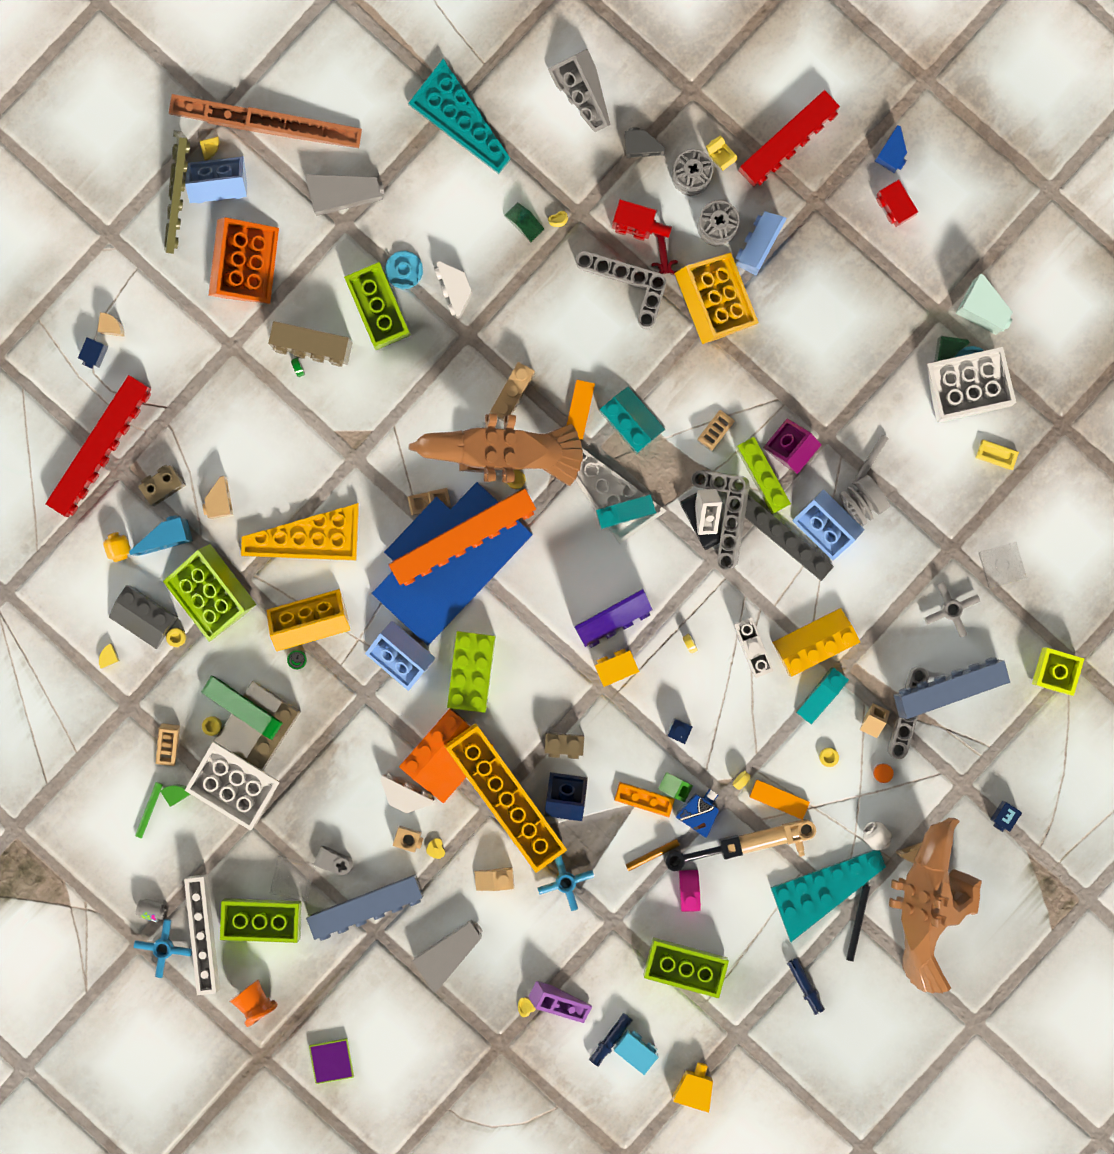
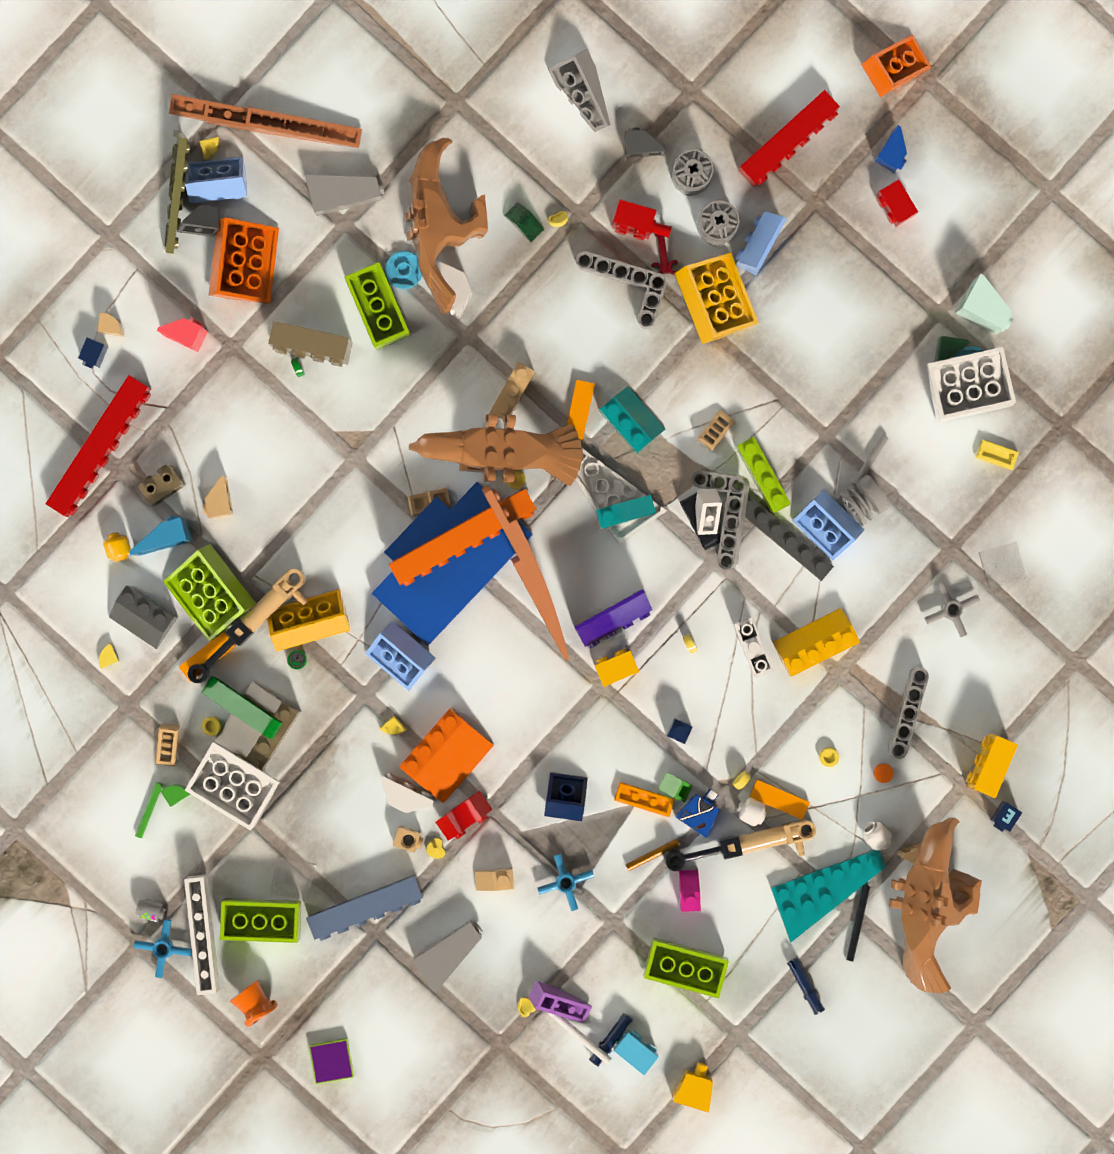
light yellow tile [166,628,186,647] -> none
yellow wing [241,503,359,561] -> none
light grey piece [314,846,353,875] -> none
teal wing [408,59,511,174] -> none
yellow brick [444,723,567,873] -> none
lime brick [447,631,496,713] -> none
dark tan brick [545,733,584,759] -> none
light yellow bracket [706,135,738,171] -> none
magenta slope [763,418,822,474] -> none
teal slope [796,667,849,725] -> none
tan brick [860,703,890,738] -> none
sand blue brick [893,657,1011,719] -> none
neon yellow brick [1032,647,1084,696] -> none
none -> coral slope [157,318,208,352]
none -> dark grey slope [177,205,220,237]
none -> light orange tile [179,631,236,682]
none -> tan piece [187,569,307,683]
none -> light yellow tile [379,716,407,735]
none -> medium nougat animal [405,138,488,314]
none -> red brick [435,791,493,841]
none -> nougat slope [482,486,569,660]
none -> white bar [548,1013,612,1064]
none -> white head [737,798,767,826]
none -> orange slope [861,34,932,98]
none -> yellow brick [966,734,1018,799]

